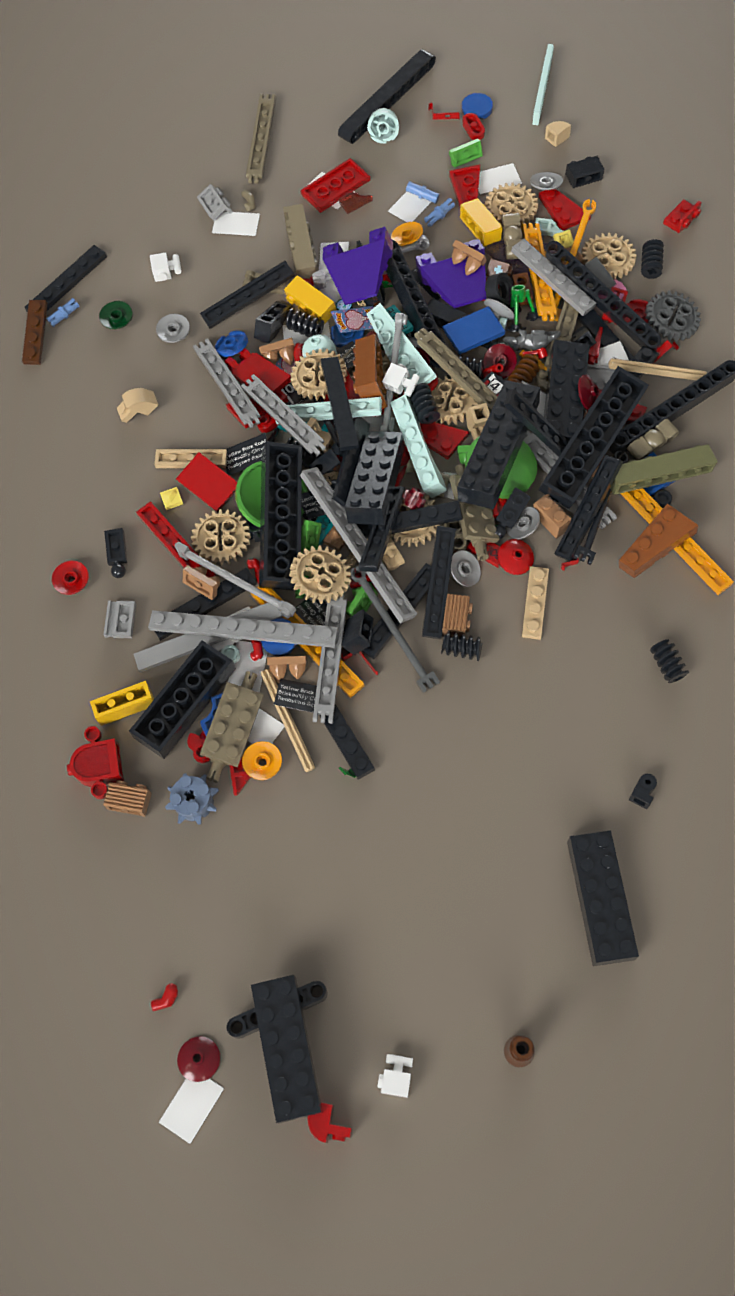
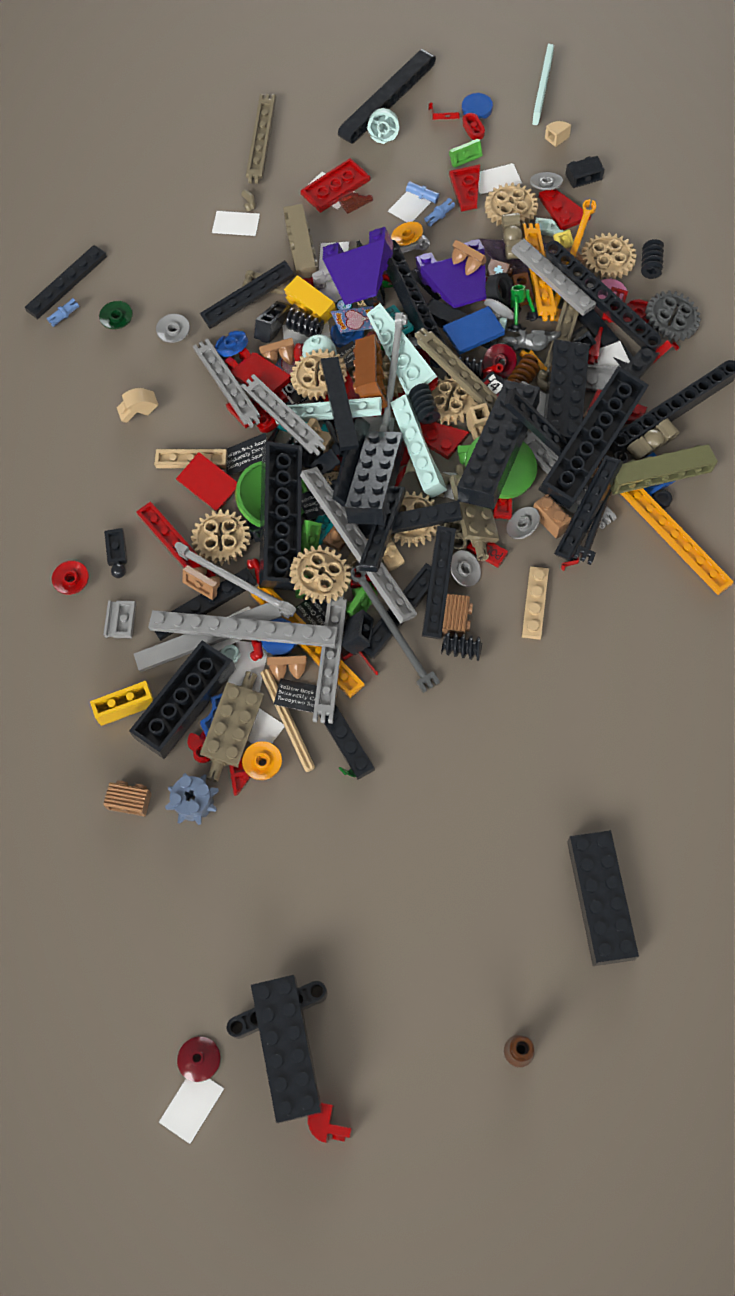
reddish brown plate [22,300,48,365] -> none
red piece [67,726,124,799] -> none
white brick [150,252,182,282] -> none
red arm [151,983,178,1011] -> none
light yellow tile [160,487,183,510] -> none
light grey bracket [197,184,233,221] -> none
white brick [378,1054,413,1098] -> none
white brick [382,363,420,397] -> none
dark red gear [402,487,426,509] -> none
yellow brick [460,198,503,246] -> none
black plate [495,487,531,539] -> none
red dish [498,539,534,575] -> none
red hand [522,348,548,359] -> none
dark red dish [578,374,599,410] -> none
dark grey tile [584,256,617,289] -> none
tan axle [608,358,707,380] -> none
dark orange wedge [619,504,698,578] -> none
black leg [629,774,657,809] -> none
black piece [650,639,689,683] -> none
red bracket [663,199,702,233] -> none

